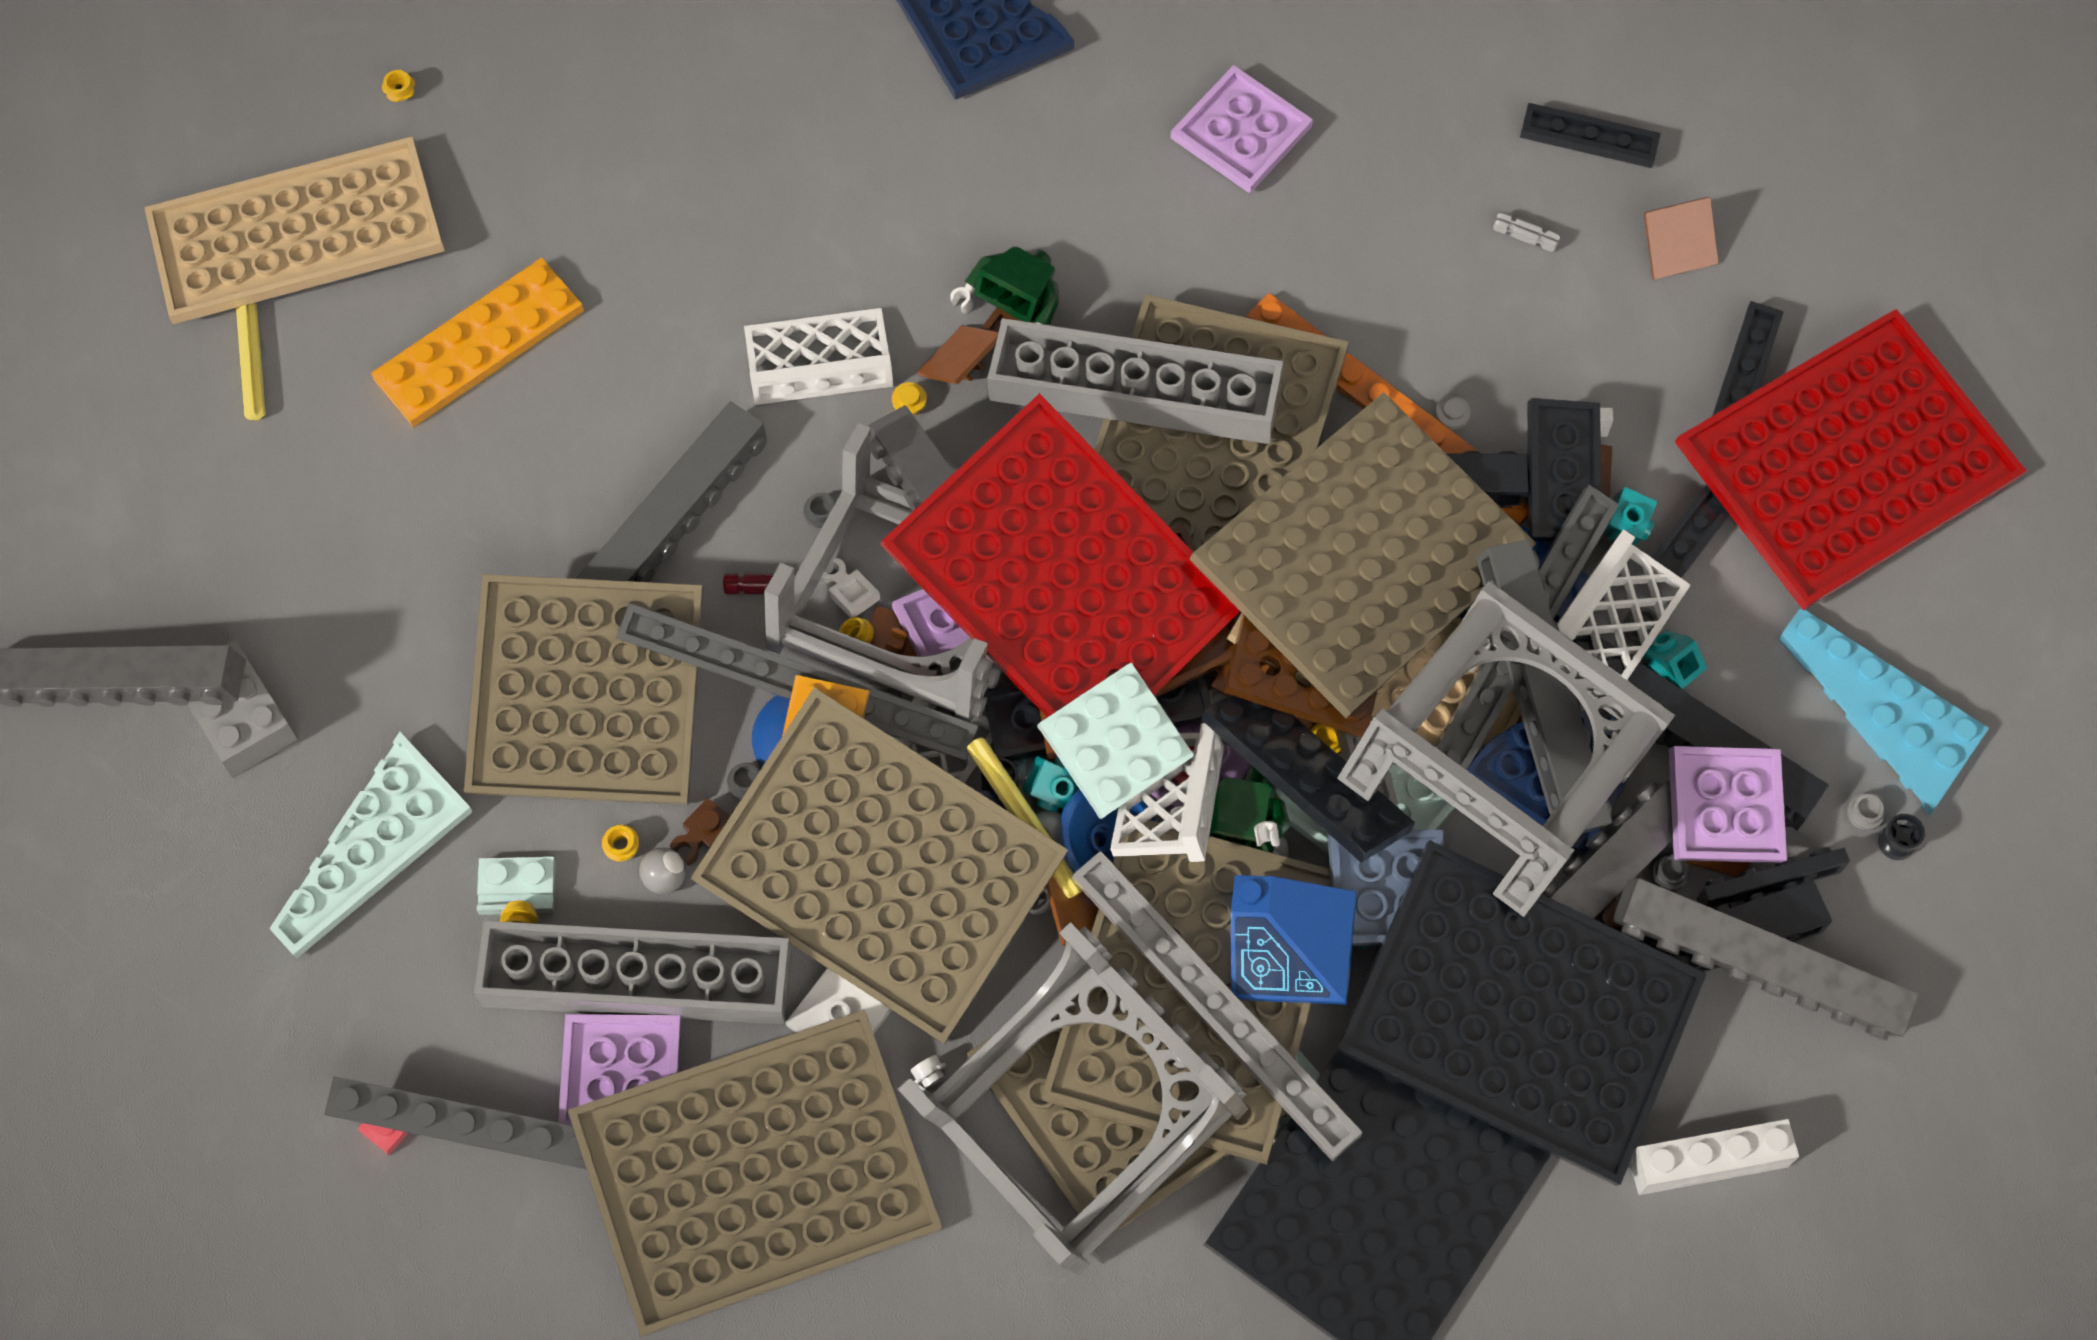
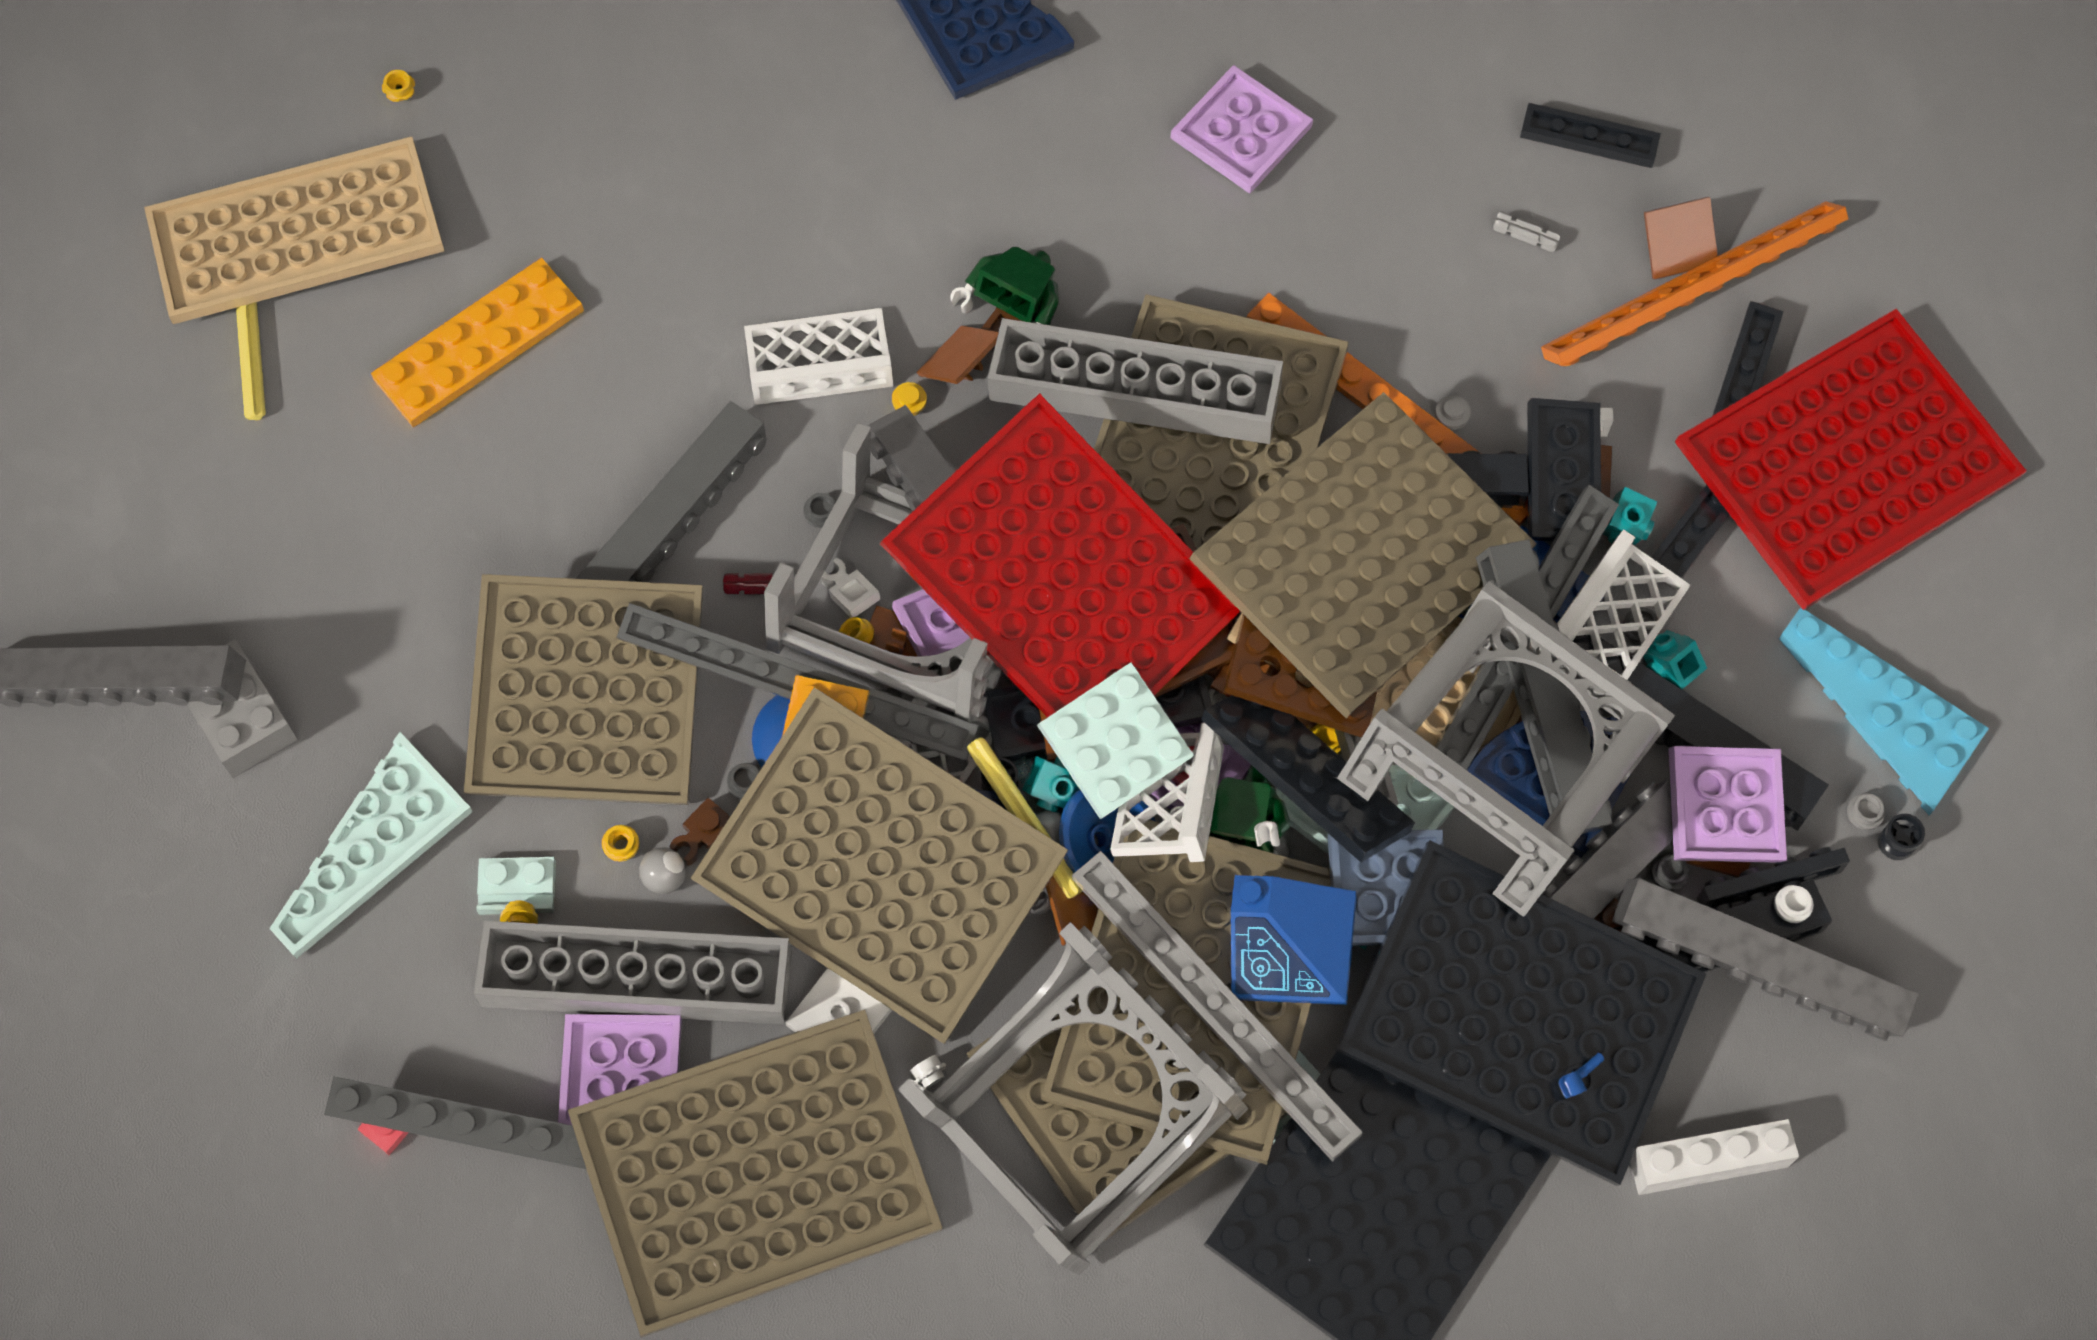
none -> orange plate [1541,201,1849,366]
none -> blue hand [1559,1053,1605,1099]
none -> white plate [1774,885,1814,923]

